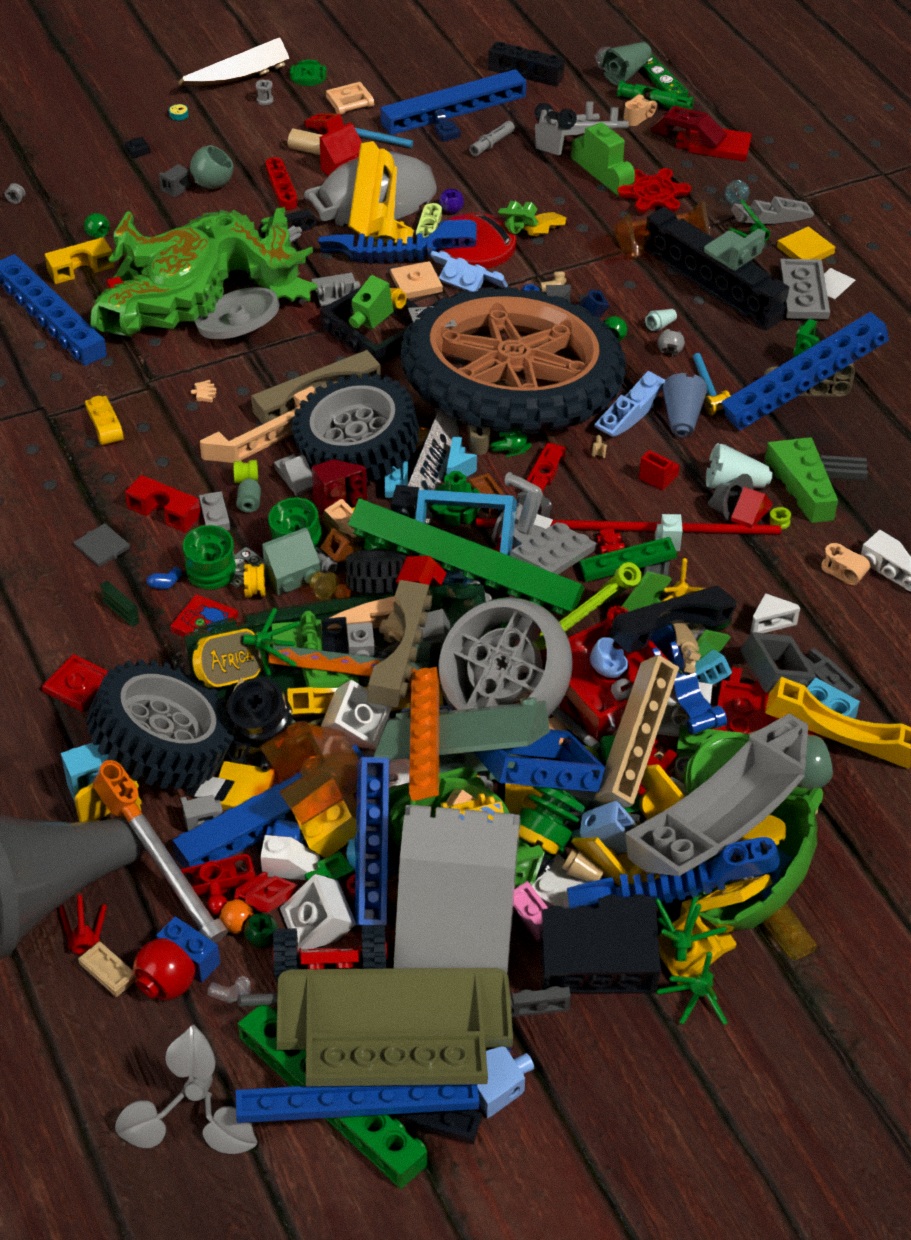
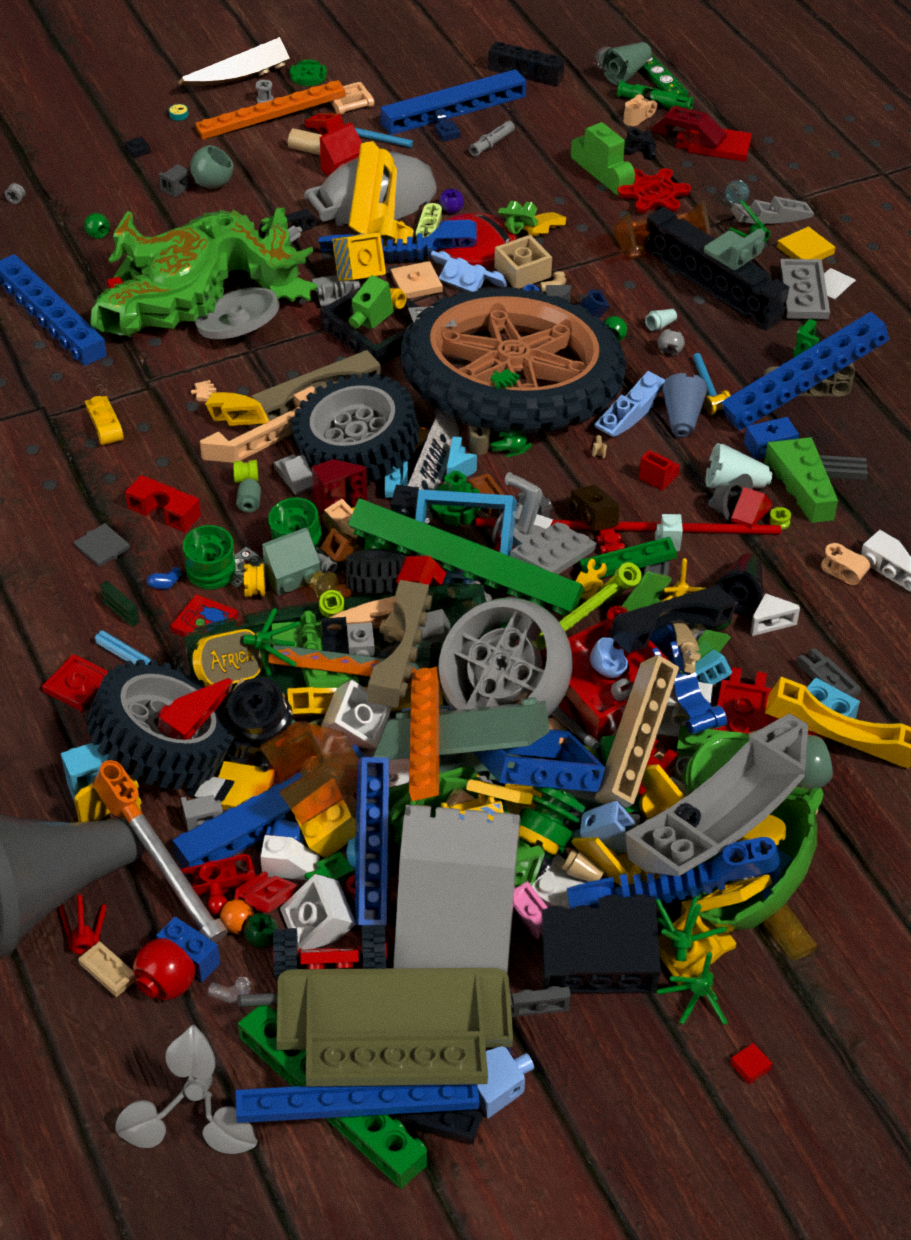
yellow arch [44,237,114,284] -> none
light grey plate [199,491,230,530] -> none
red beam [265,157,297,210] -> none
red piece [527,443,566,493] -> none
light grey hand [534,101,629,155] -> none
dark grey window [740,632,816,692] -> none
none -> dark azure axle [95,630,152,665]
none -> red slope [157,678,233,740]
none -> orange plate [195,80,346,140]
none -> yellow slope [205,392,269,426]
none -> lime wheel [319,590,344,618]
none -> yellow container [332,232,386,281]
none -> yellow tile [466,779,533,804]
none -> green piece [490,369,520,389]
none -> tan brick [494,235,552,289]
none -> dark brown brick [569,485,620,531]
none -> yellow plate [576,559,607,601]
none -> black piece [624,127,657,159]
none -> black bush [675,803,701,828]
none -> black cone [716,553,764,614]
none -> red tile [730,1043,773,1085]
none -> blue brick [744,417,799,460]

